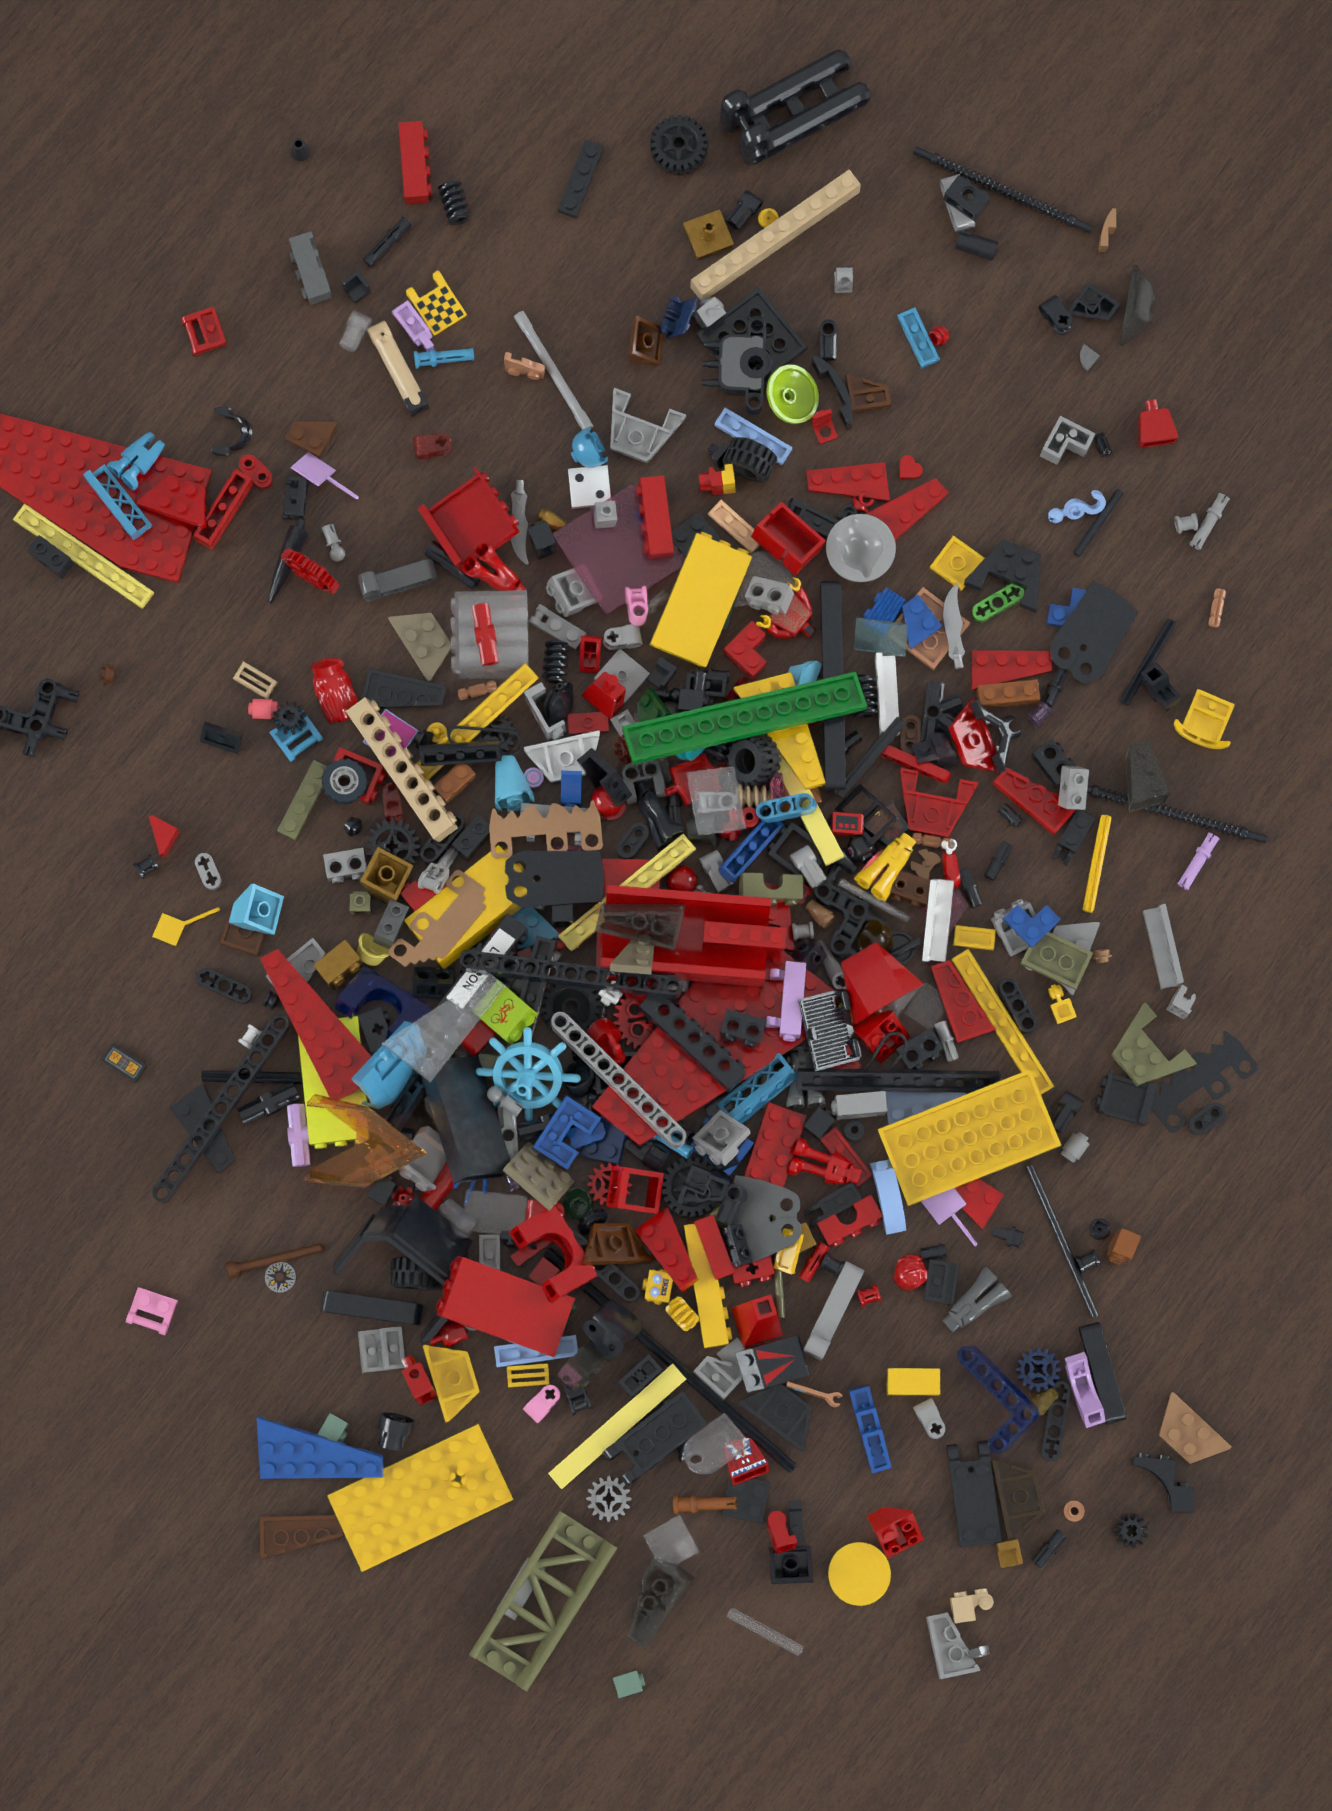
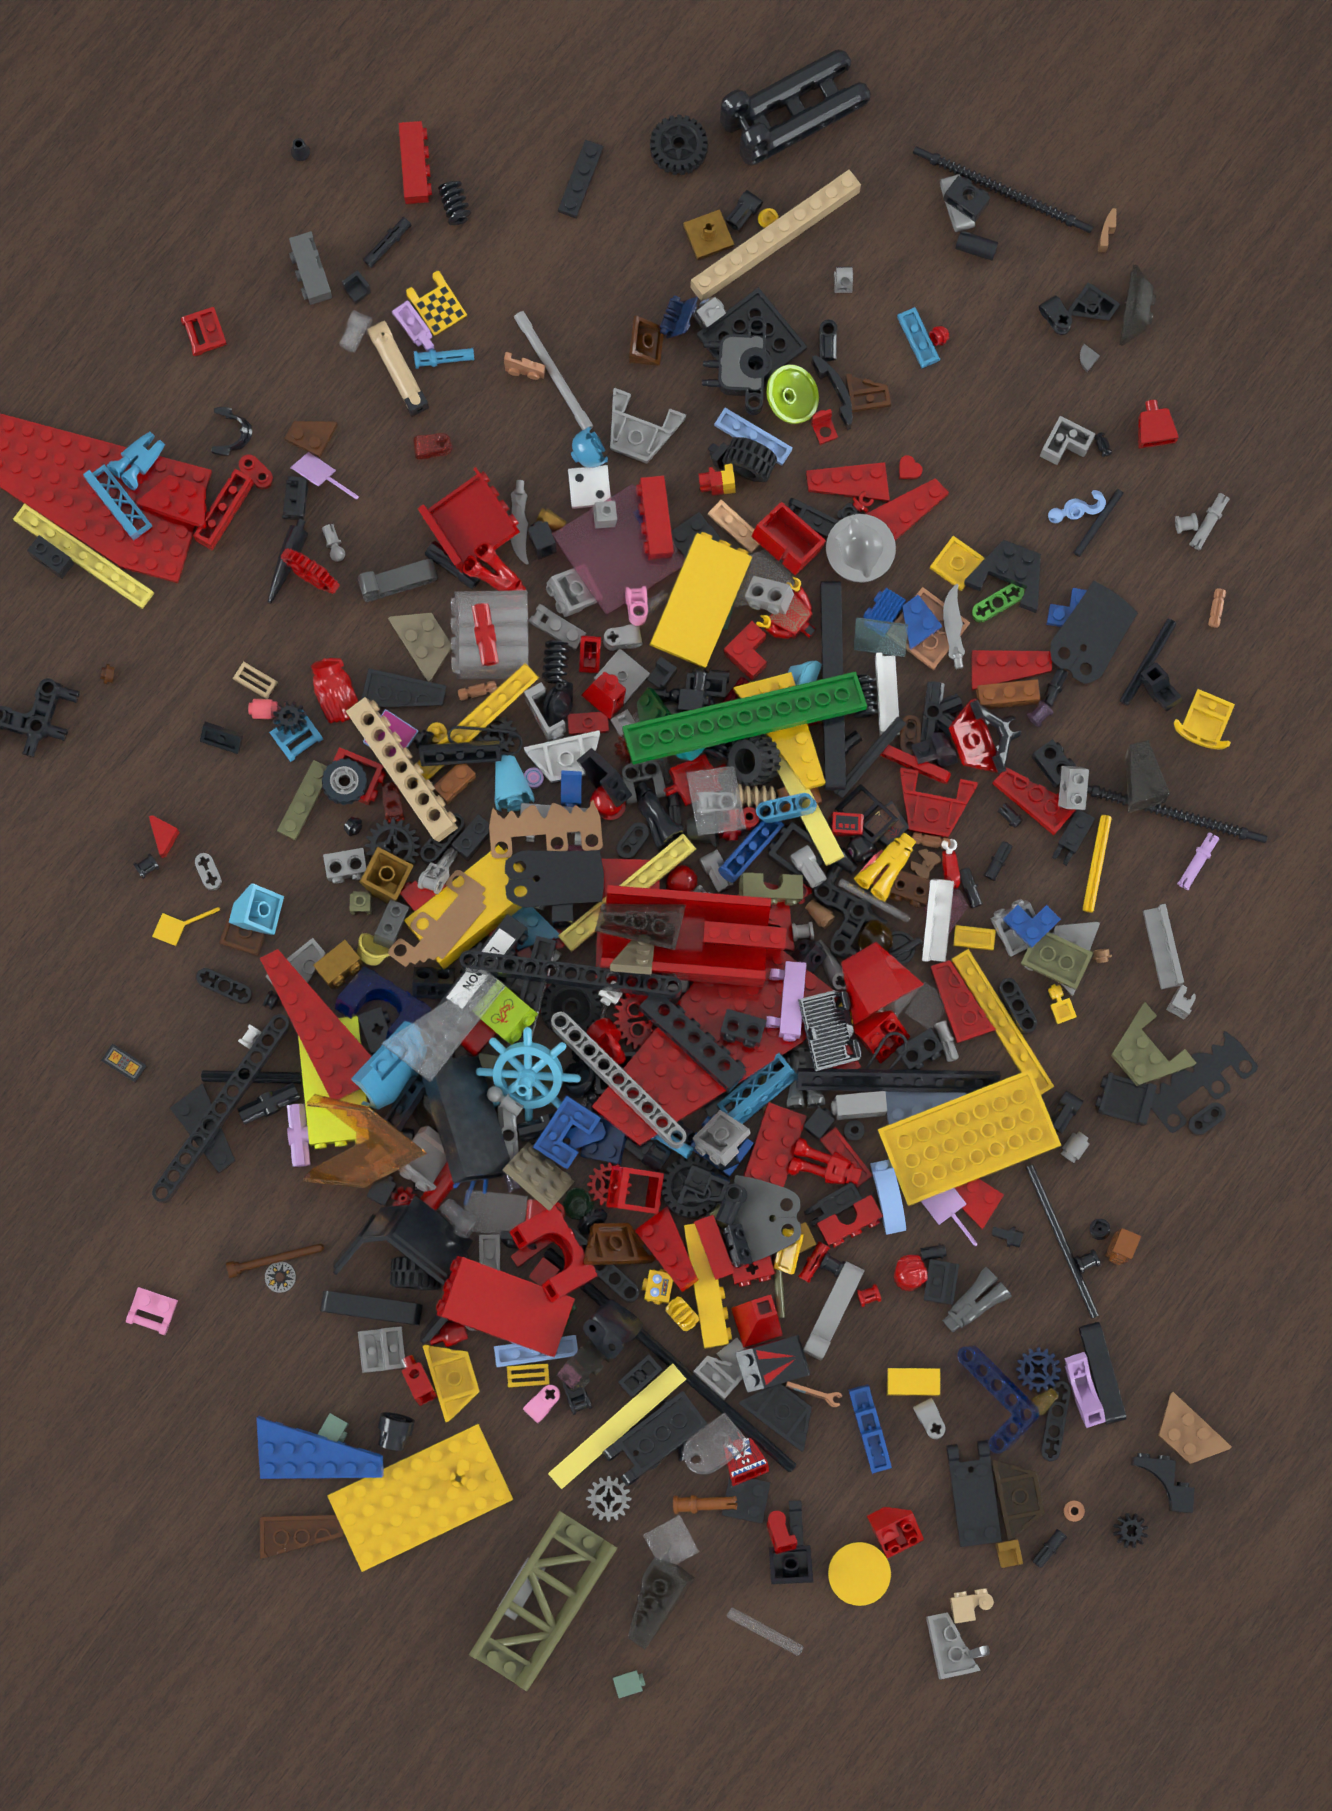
clear pink tile [770,773,785,800] -> none

